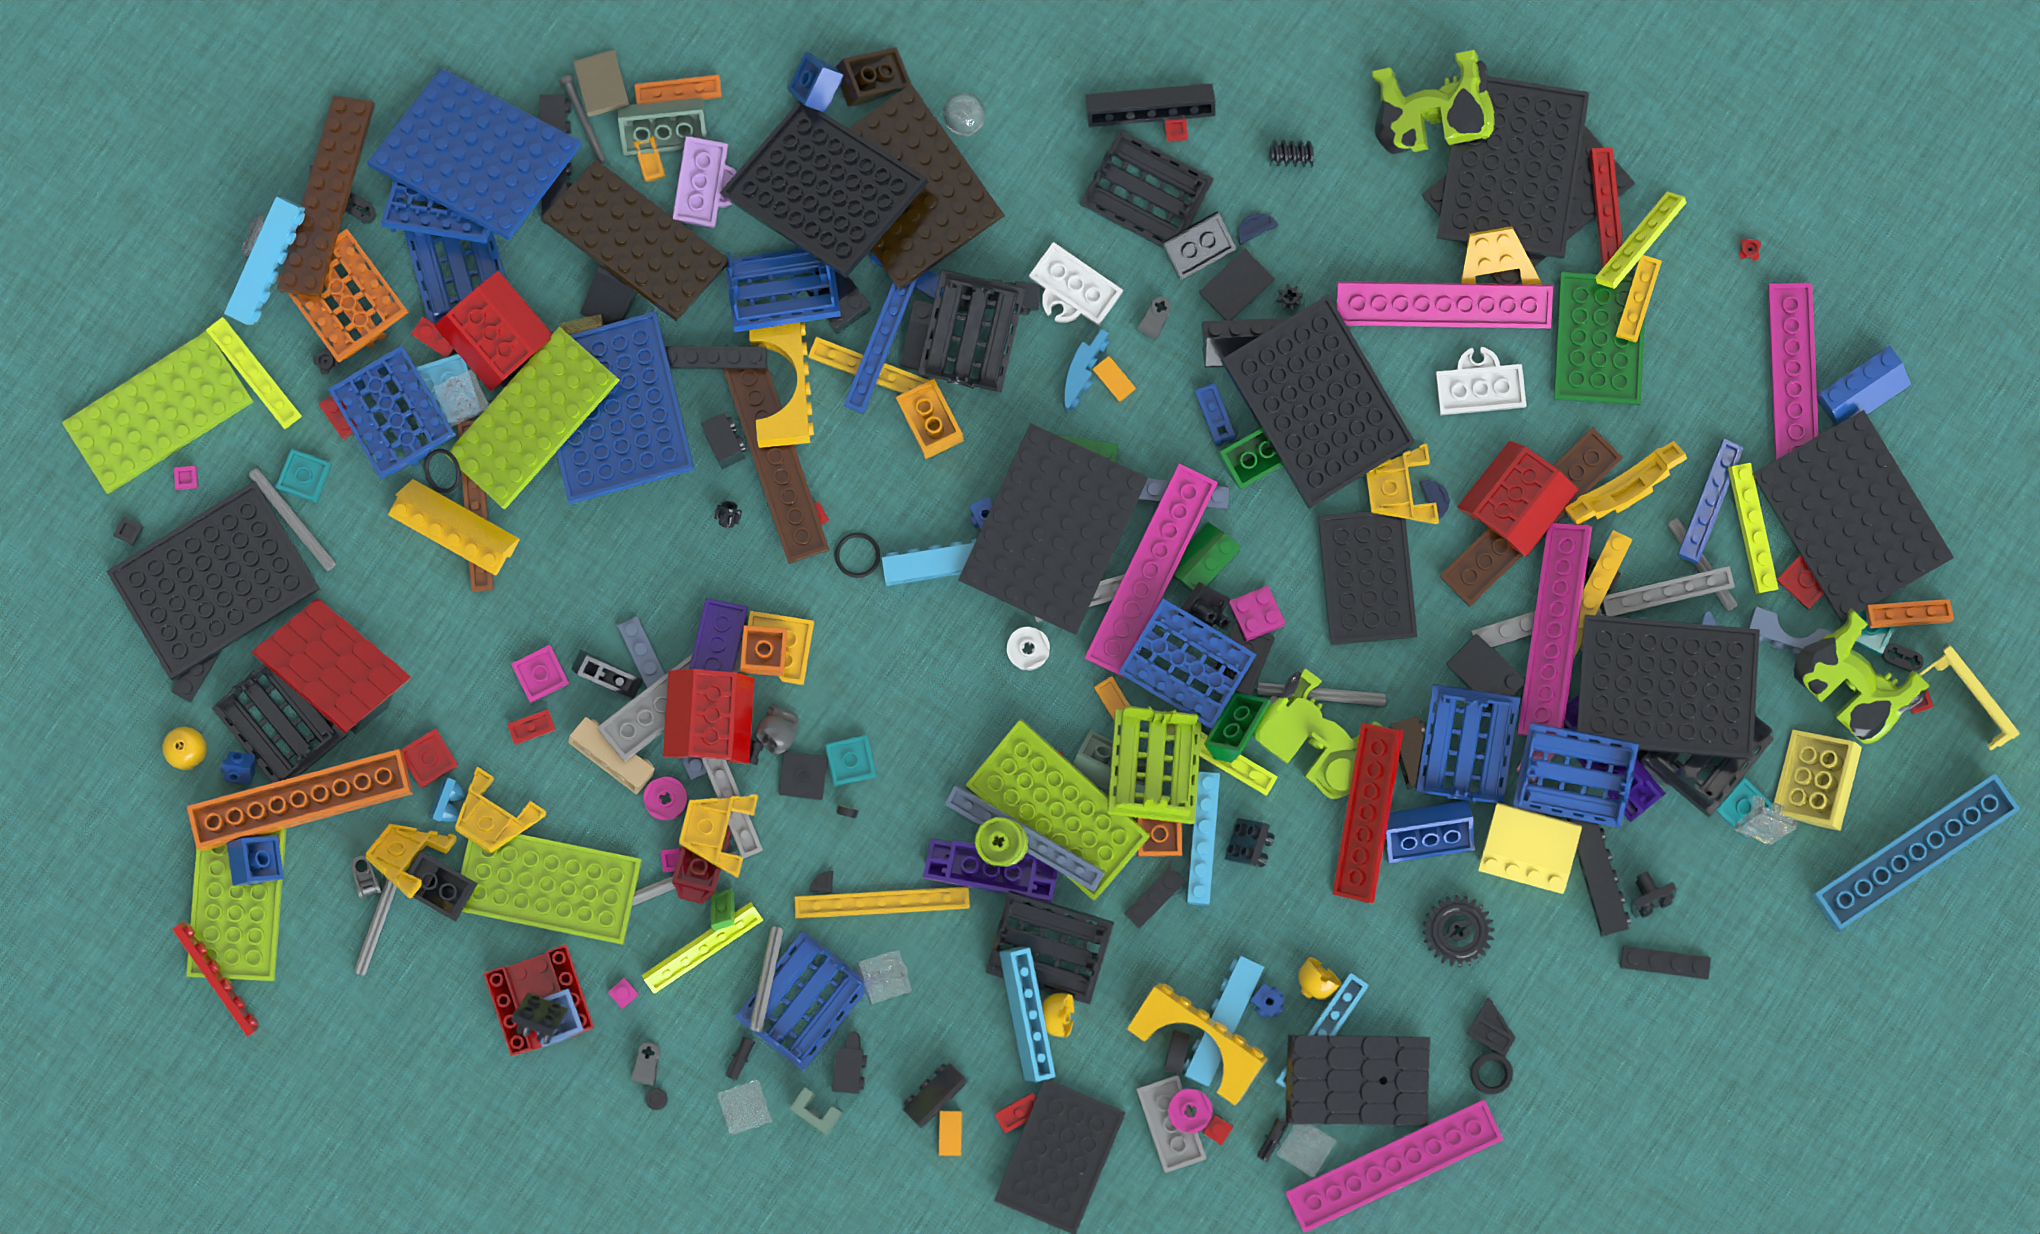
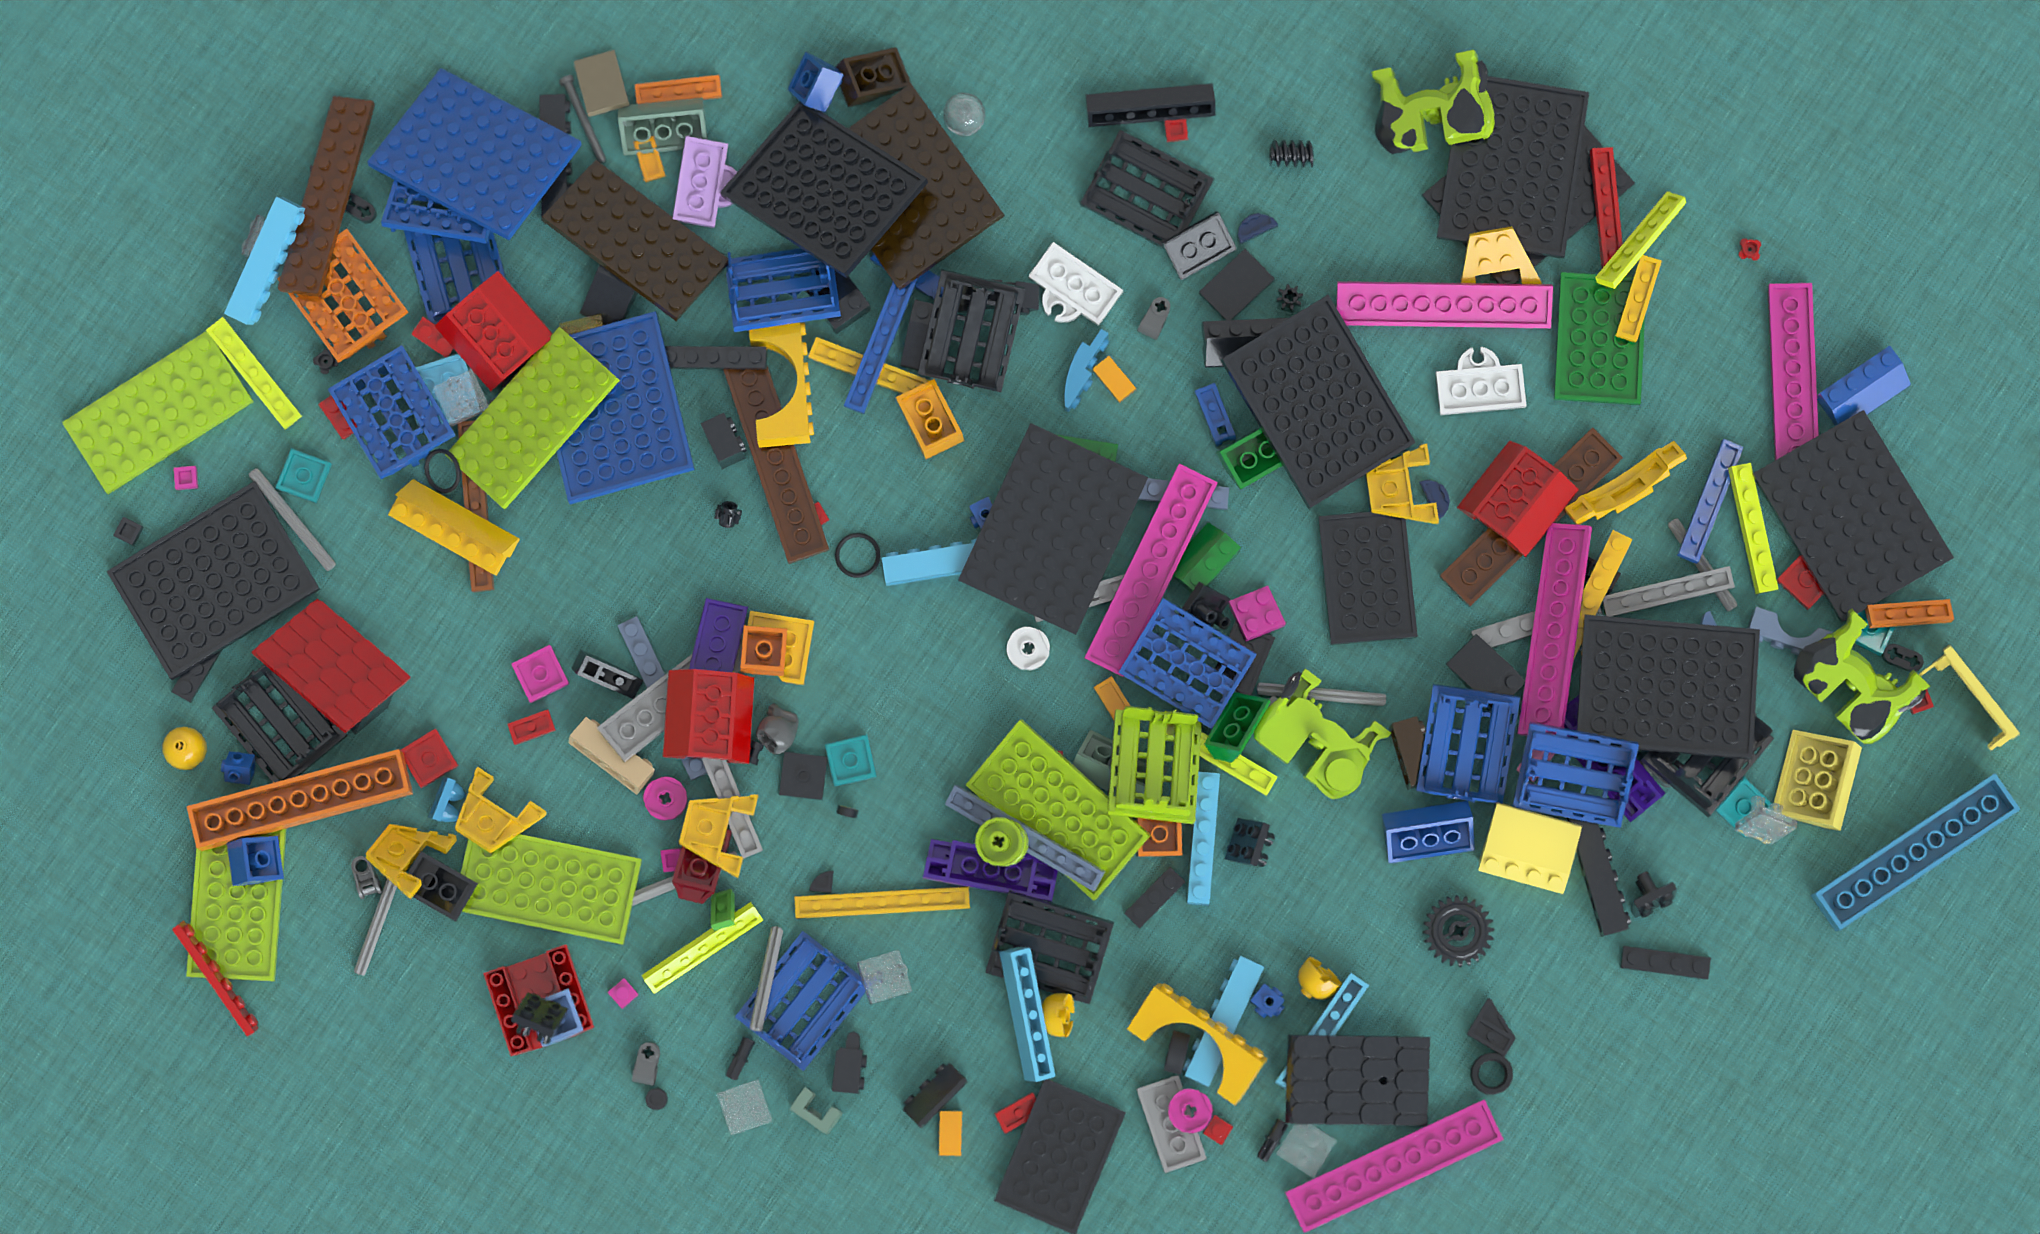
red plate [1332,723,1403,903] -> none

